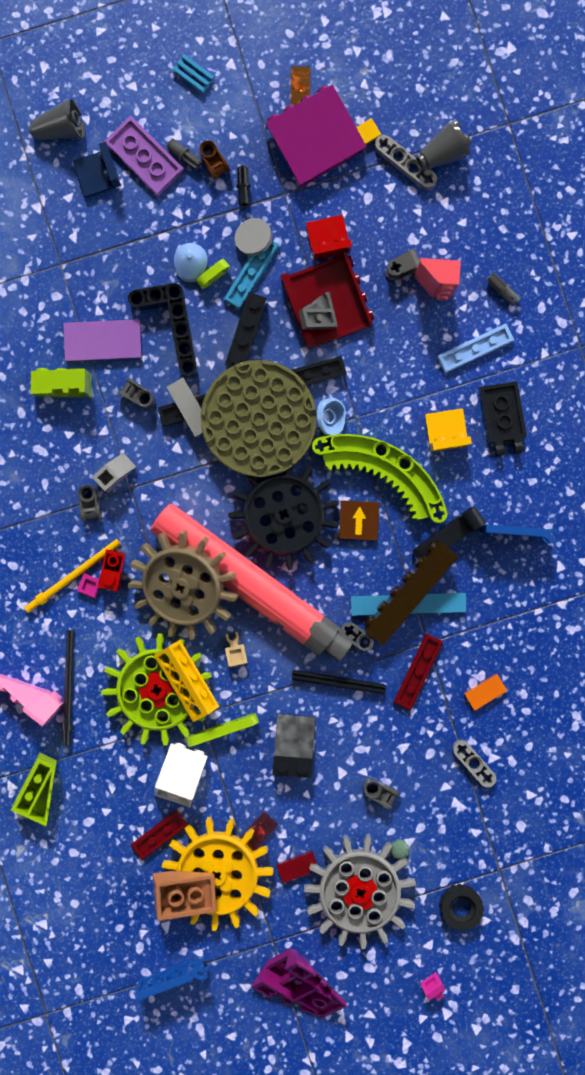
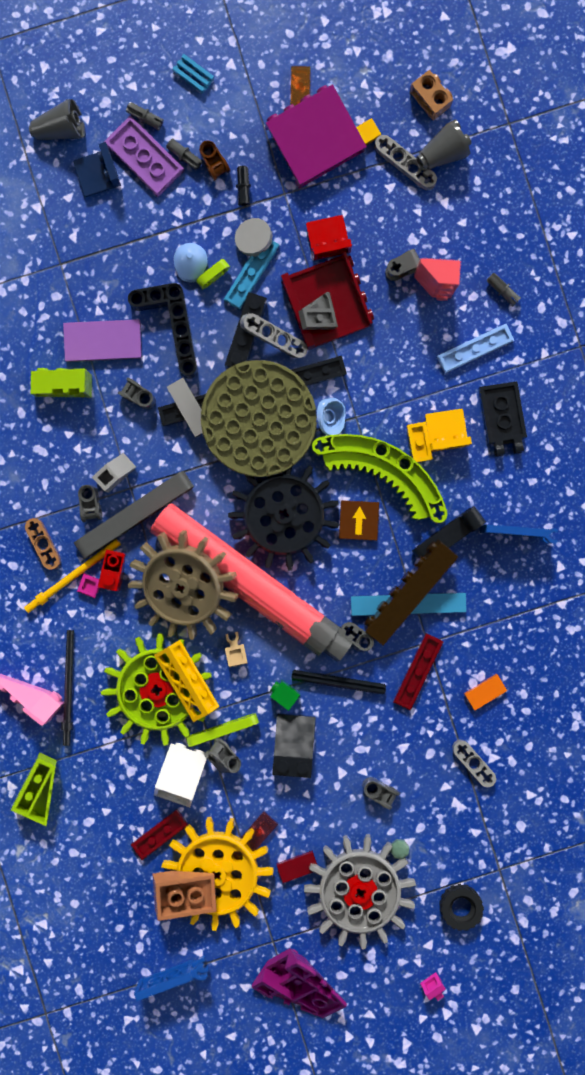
none -> medium nougat beam [25,518,61,570]
none -> dark grey beam [74,471,194,559]
none -> dark grey axle [126,102,164,131]
none -> dark grey piece [204,738,241,773]
none -> light grey beam [240,313,307,358]
none -> green brick [270,680,300,711]
none -> yellow plate [406,422,433,463]
none -> medium nougat brick [409,70,453,121]

